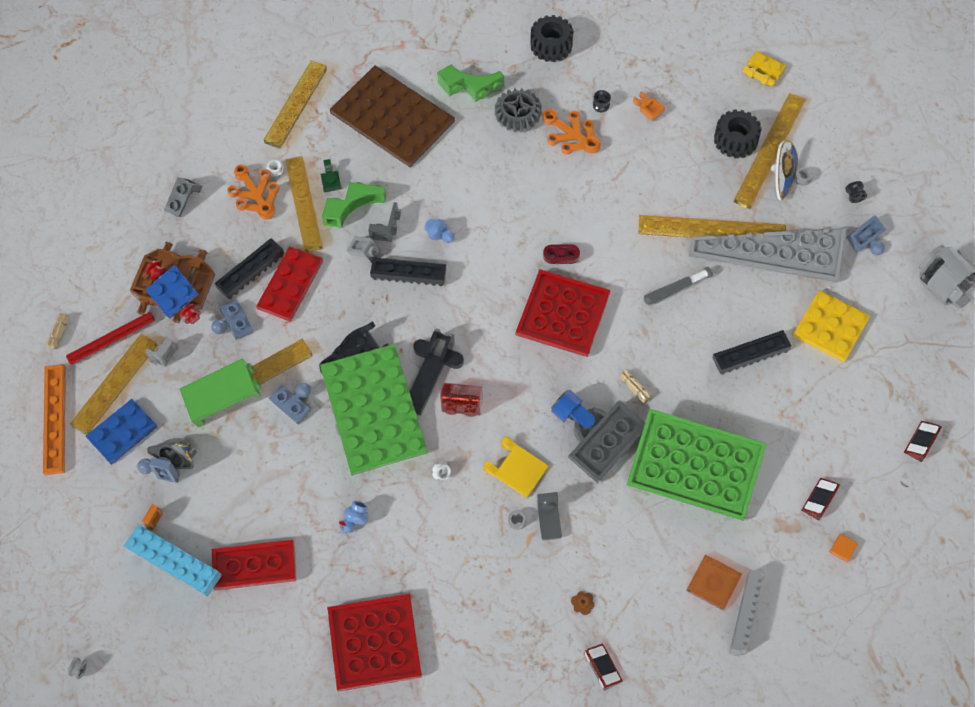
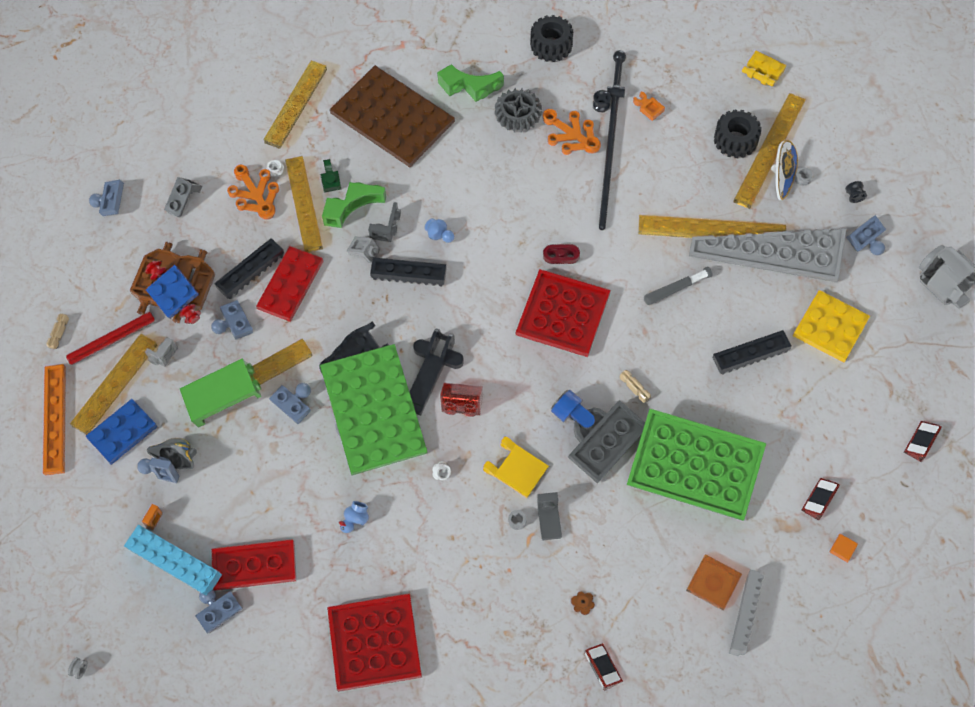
none -> sand blue plate [89,179,124,216]
none -> sand blue plate [195,590,242,634]
none -> black bar [599,50,626,230]

